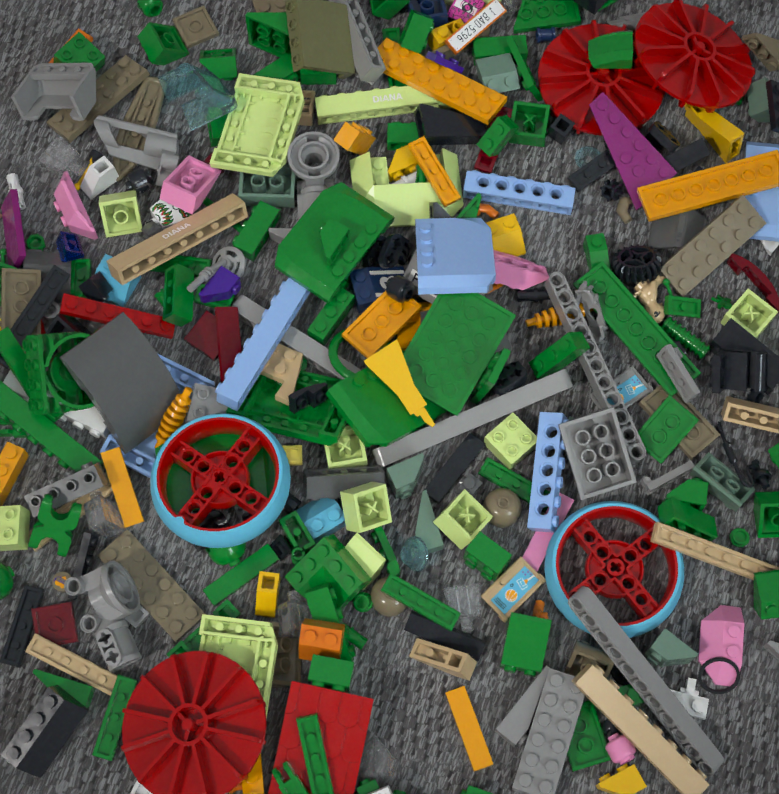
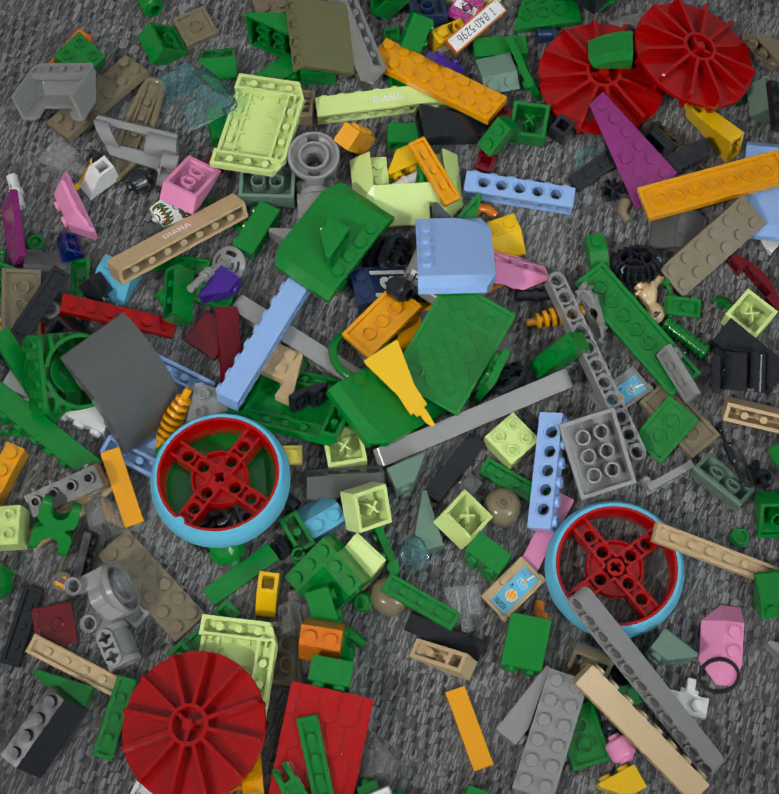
yellowish green slope [99,190,142,238] -> none
green brick [307,287,355,346] -> none
green brick [658,497,718,541] -> none
green slope [661,478,708,511] -> none
black hinge [747,389,764,403] -> none

